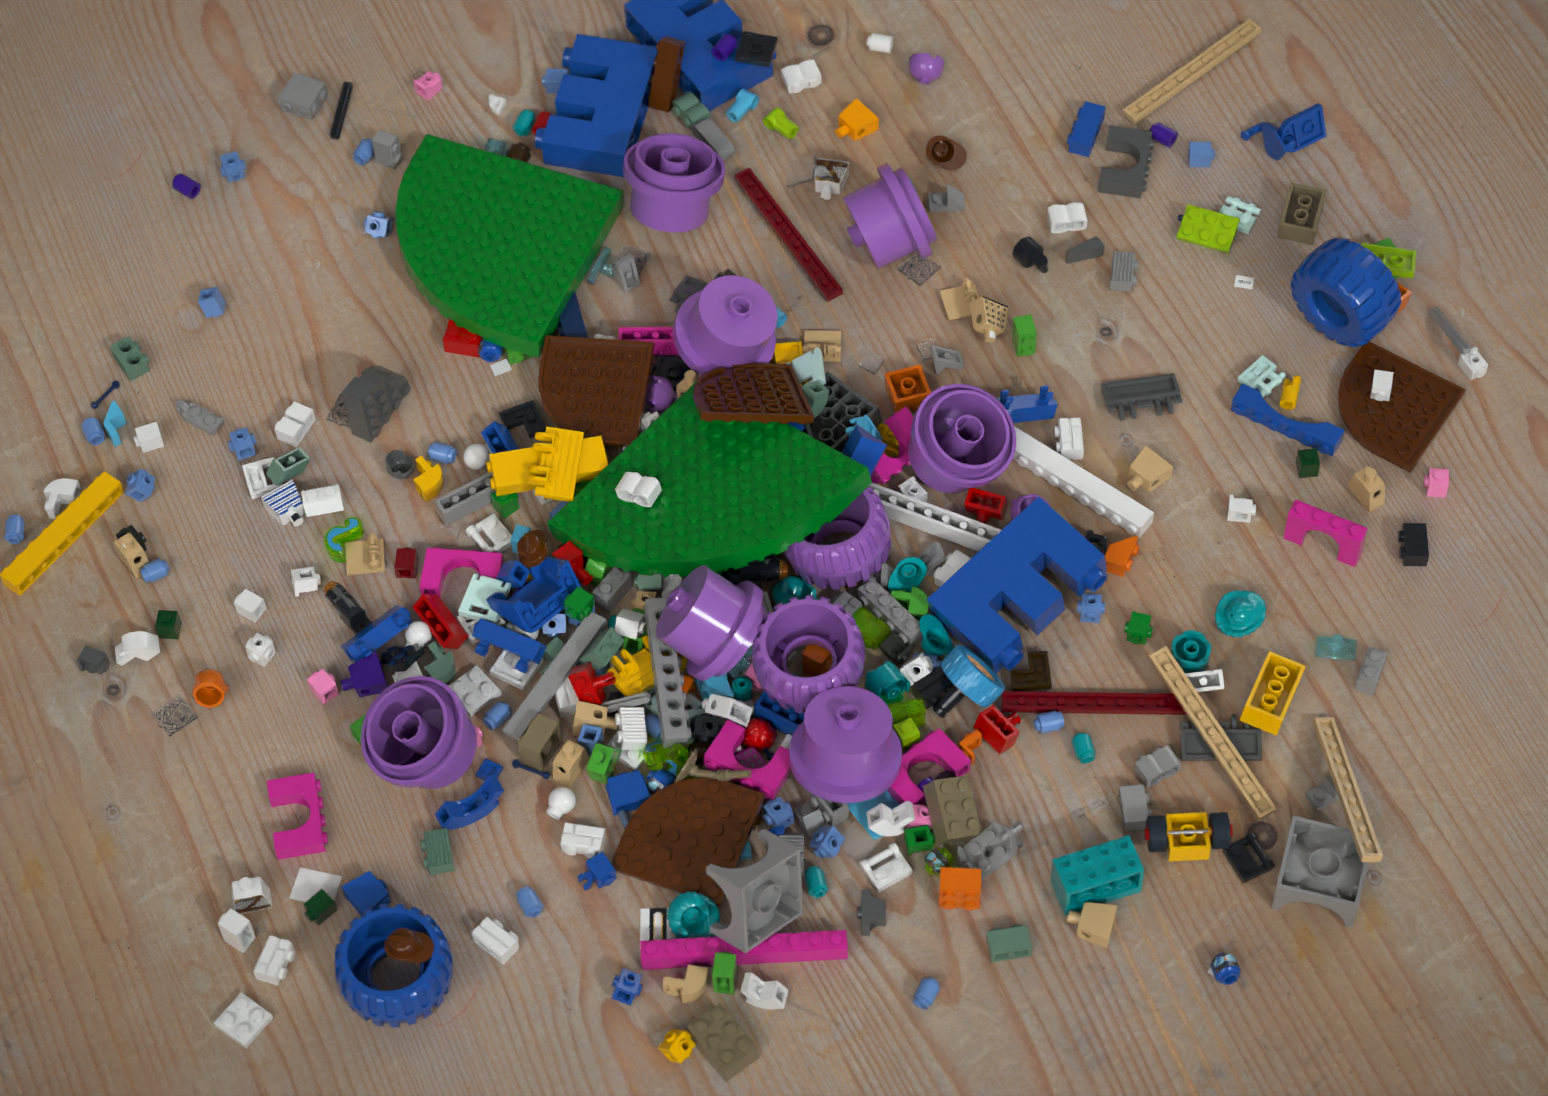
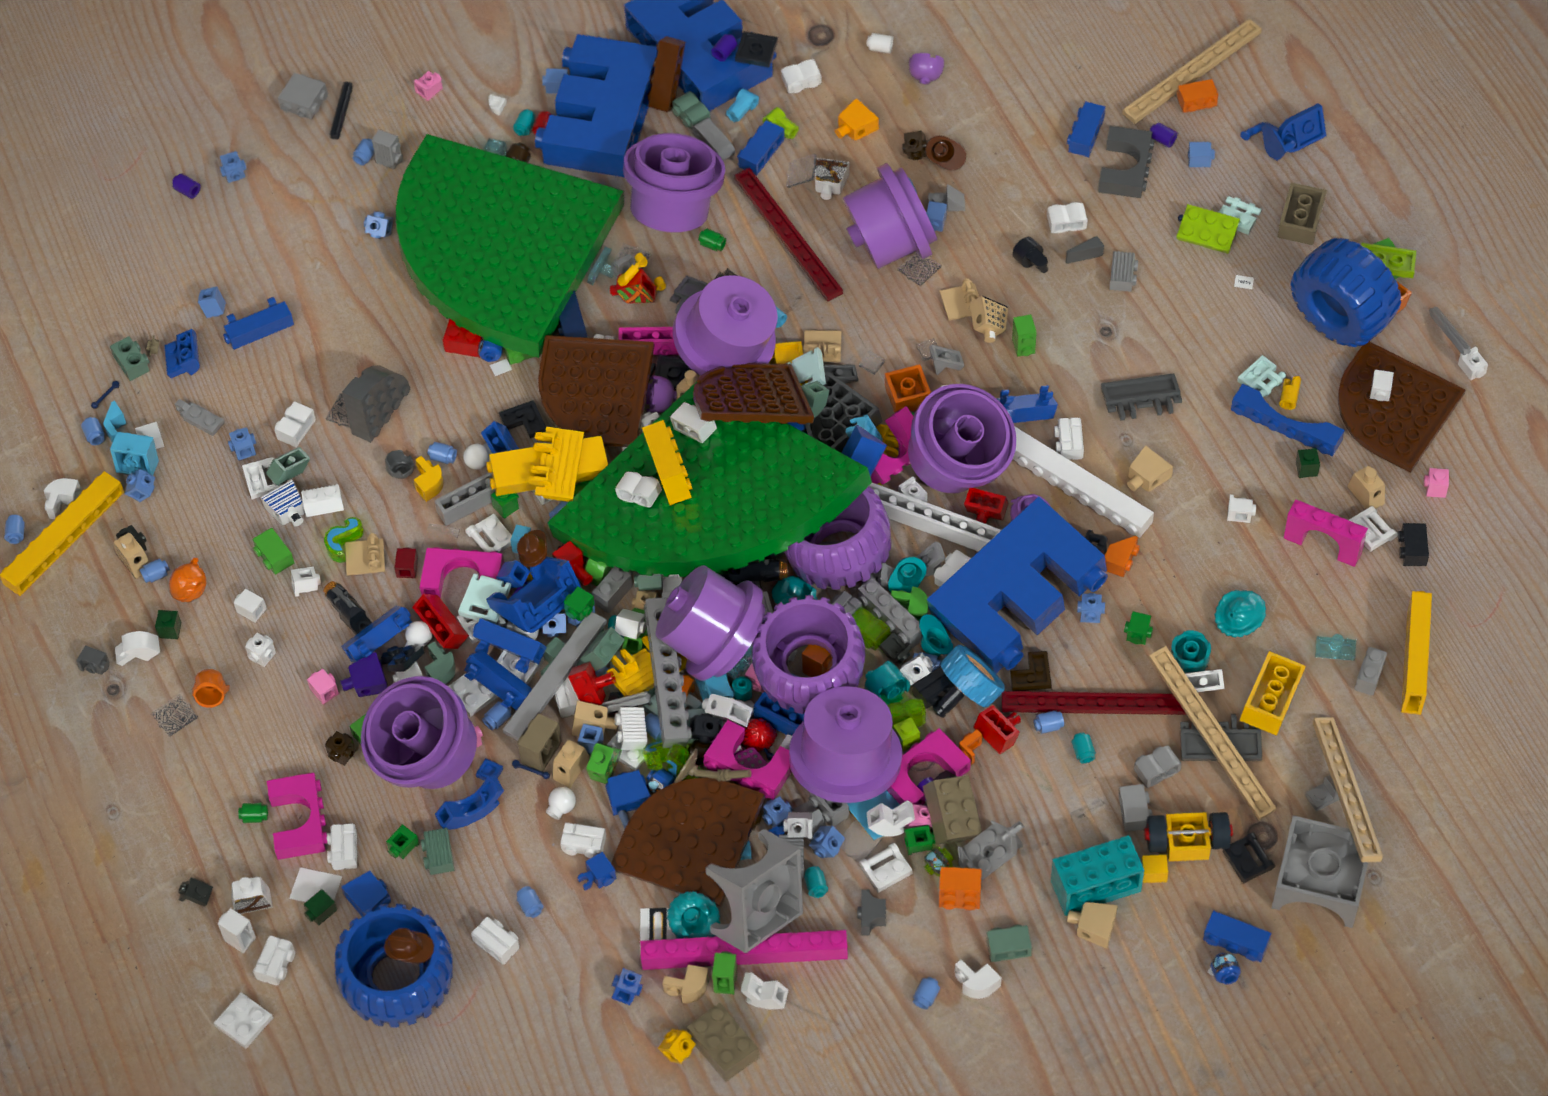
none -> medium azure brick [110,432,159,476]
none -> dark tan plate [146,335,159,357]
none -> blue brick [164,329,200,378]
none -> orange helmet [169,558,207,602]
none -> pearl dark grey bracket [178,877,213,907]
none -> blue brick [223,297,294,350]
none -> green brick [238,803,268,823]
none -> bright green brick [253,528,294,575]
none -> dark brown brick [325,731,356,766]
none -> white brick [327,823,357,870]
none -> green brick [386,824,420,859]
none -> blue brick [464,650,532,711]
none -> torso [610,253,666,304]
none -> yellow brick [642,420,693,505]
none -> white brick [670,402,717,443]
none -> green brick [698,228,727,251]
none -> blue brick [737,120,785,176]
none -> white brick [784,812,813,839]
none -> dark grey slope [824,365,859,384]
none -> dark brown brick [902,131,928,160]
none -> medium blue brick [926,201,947,232]
none -> white brick [955,960,1001,999]
none -> yellow brick [1141,855,1168,883]
none -> orange brick [1177,79,1218,113]
none -> blue brick [1203,911,1271,962]
none -> white plate [1349,506,1398,552]
none -> yellow brick [1401,591,1432,715]

